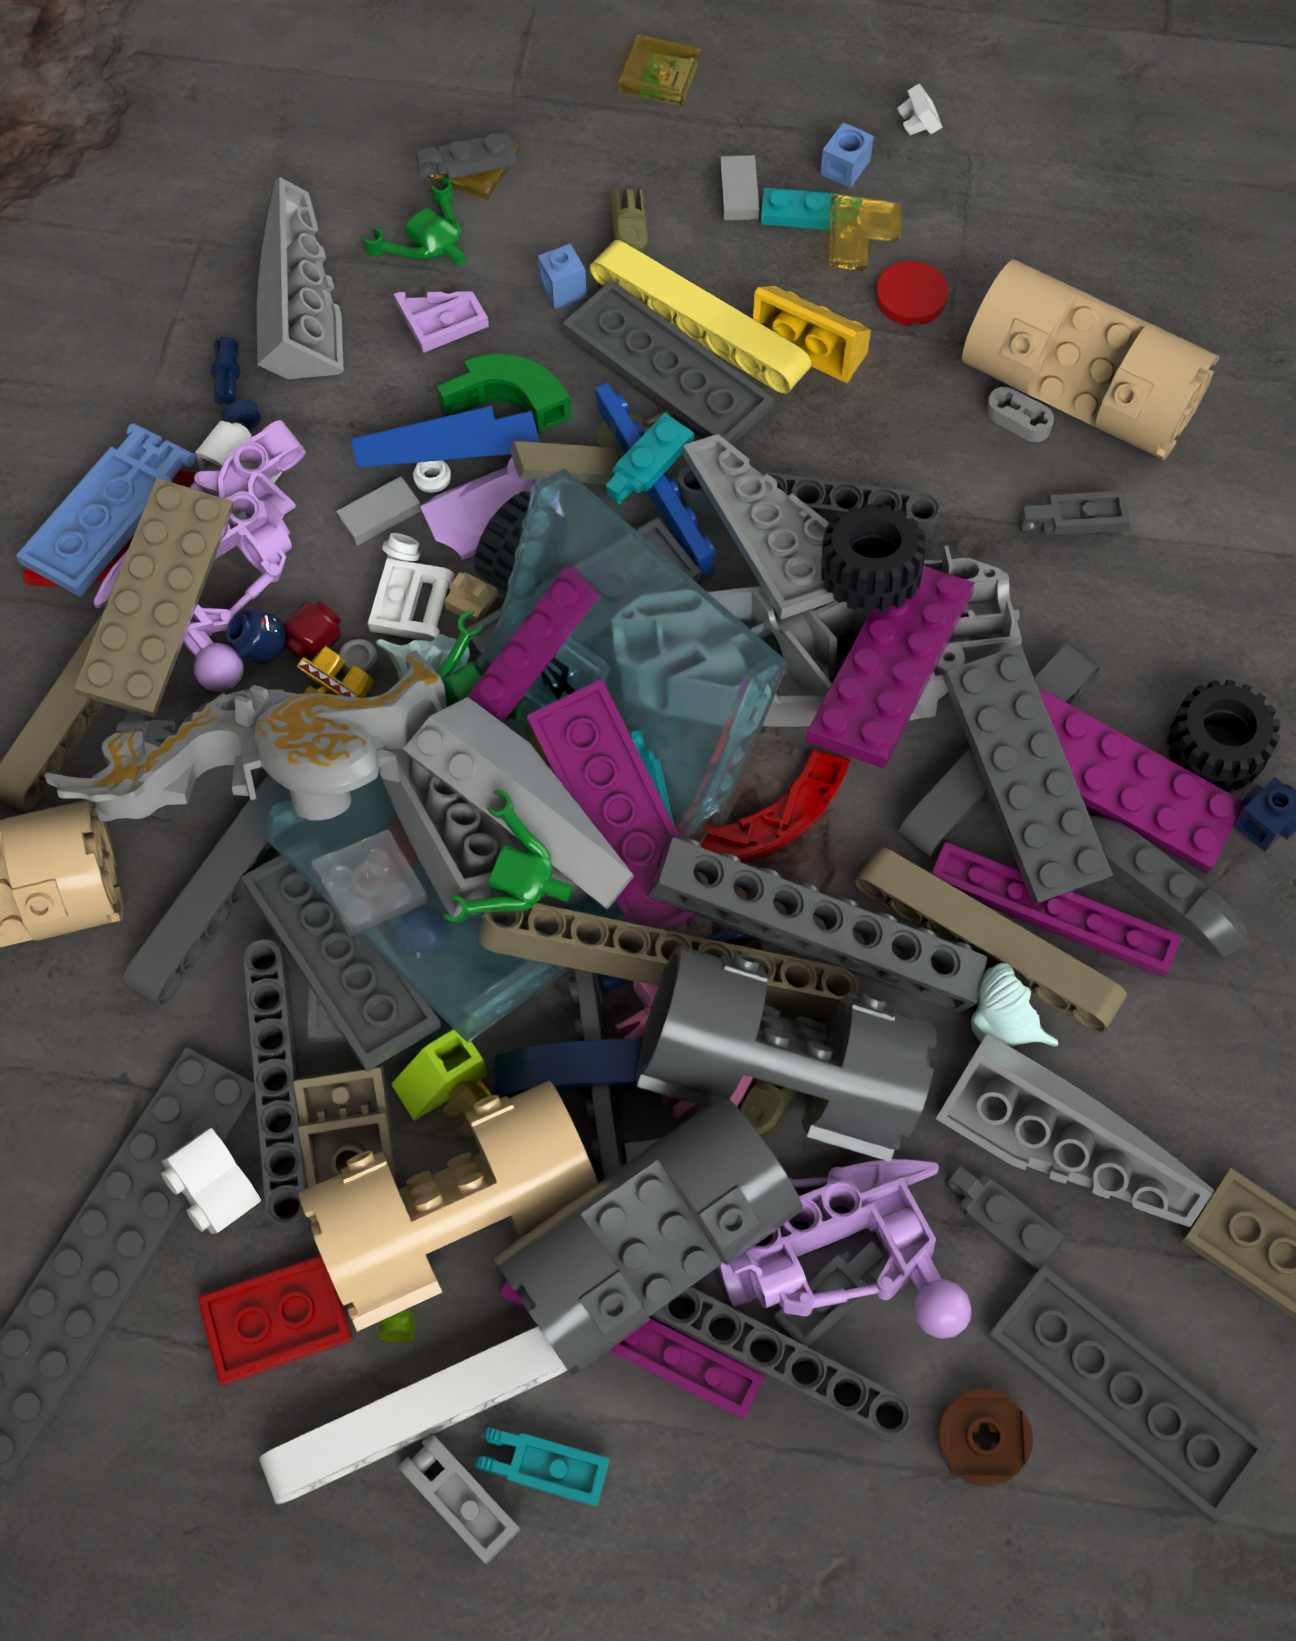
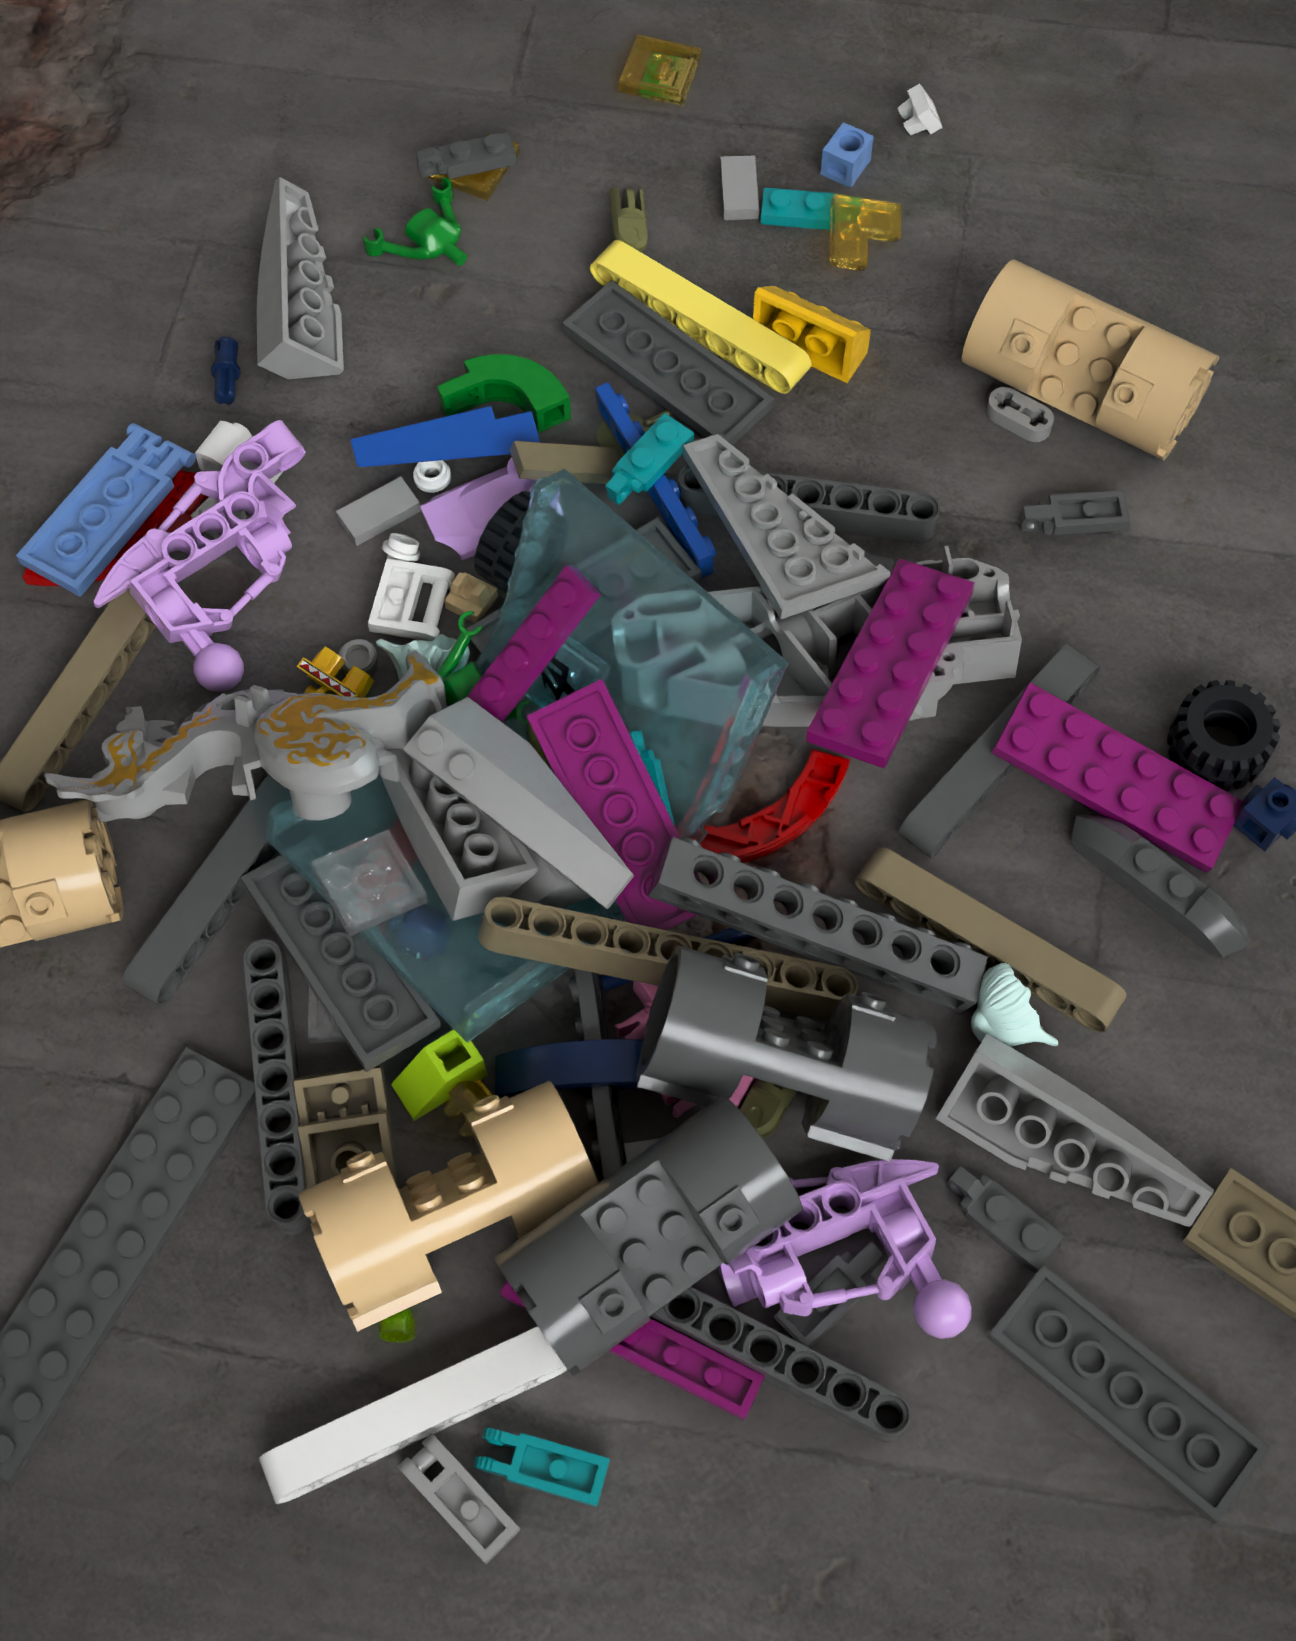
dark tan plate [74,478,234,718] -> none
white brick [161,1128,261,1234] -> none
red tile [197,1255,353,1386] -> none
dark blue tile [222,400,261,430] -> none
dark blue head [226,608,287,664] -> none
dark red head [283,601,341,659] -> none
lavender wing [394,291,489,353] -> none
green piece [442,790,574,924] -> none
medium blue brick [538,243,587,310] -> none
black tyre [821,504,926,613] -> none
red tile [876,261,948,326] -> none
magenta plate [931,842,1182,978] -> none
reddish brown plate [937,1388,1033,1487] -> none
dark grey plate [942,645,1113,905] -> none

